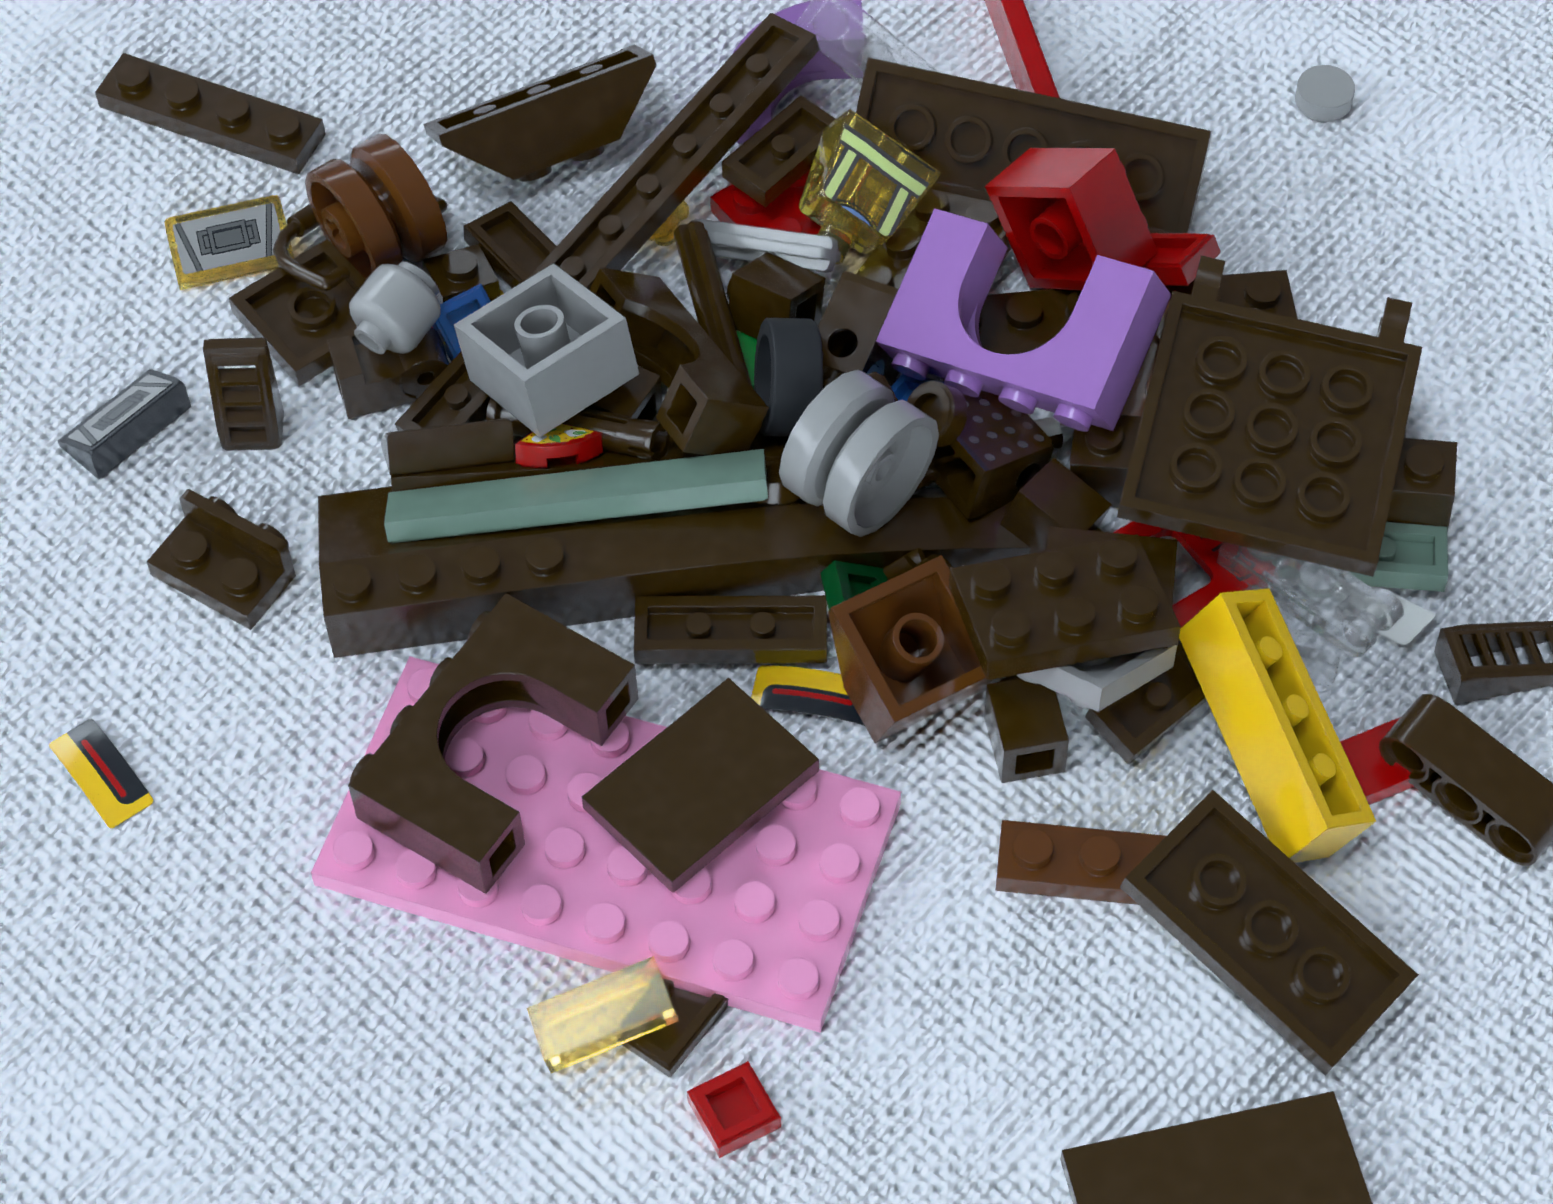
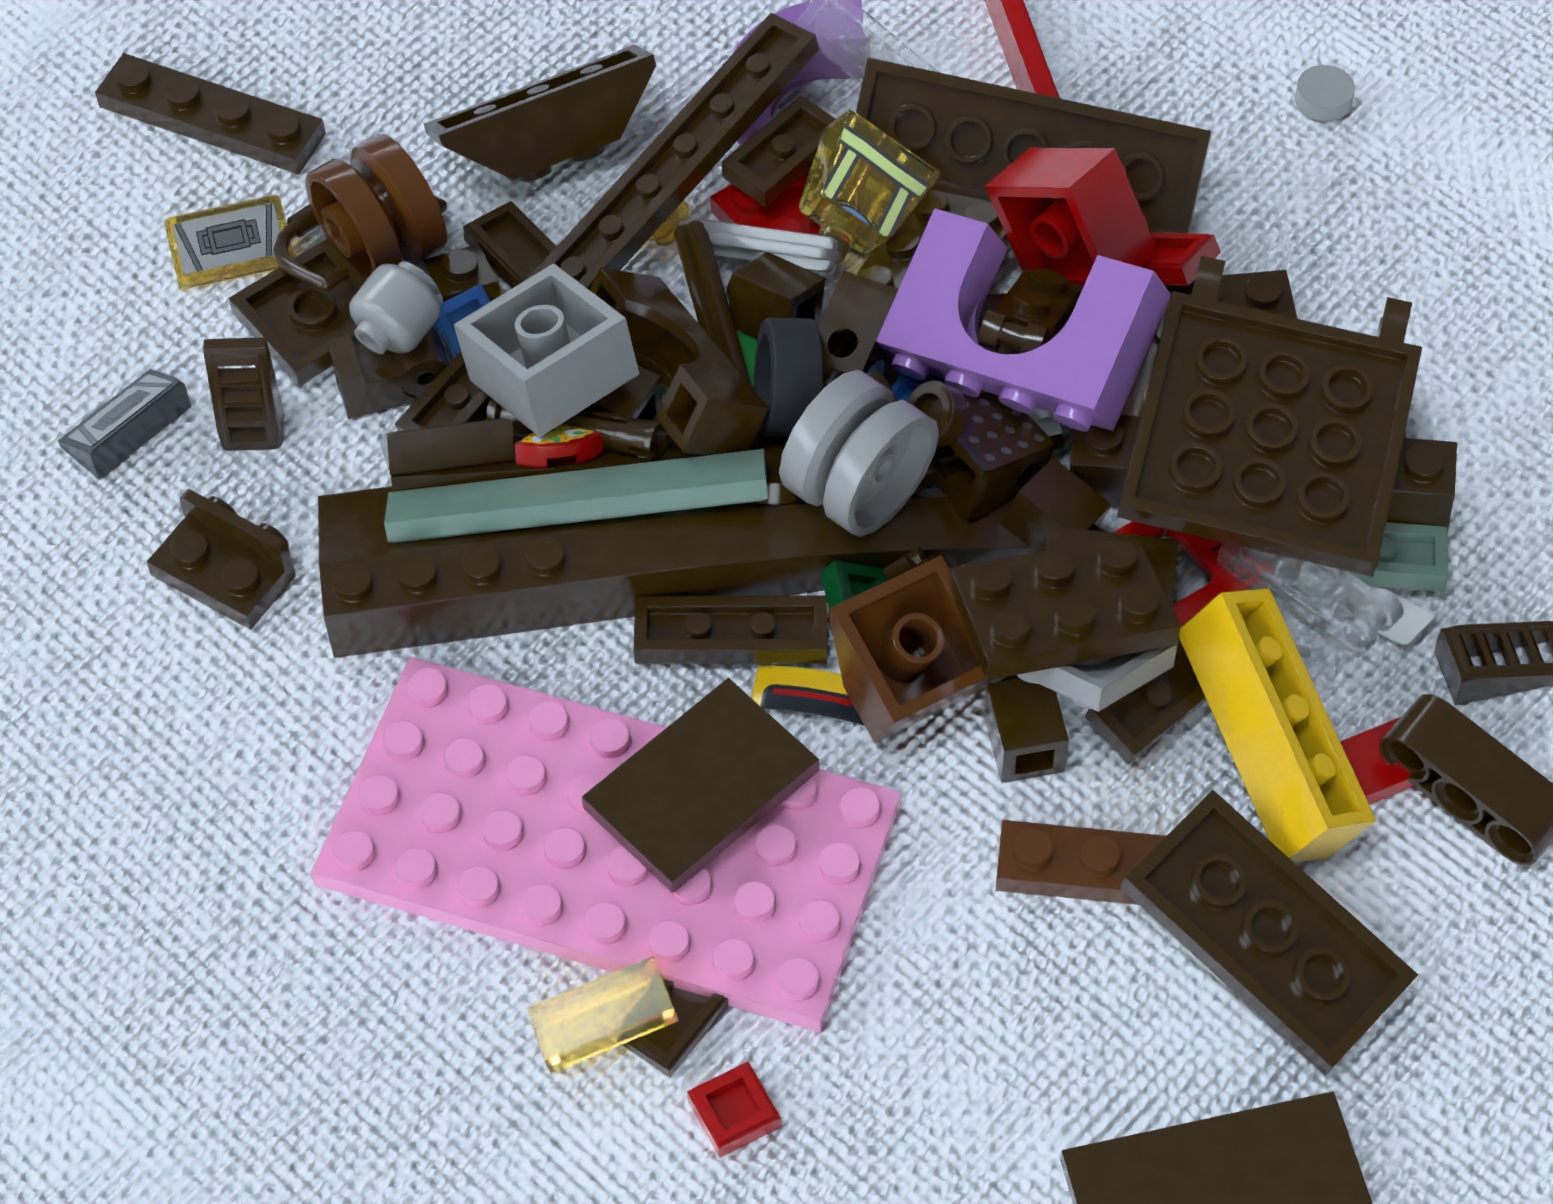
sticker [49,719,153,828] -> none
dark brown arch [348,593,639,894] -> none
none -> dark brown plate [978,269,1083,353]

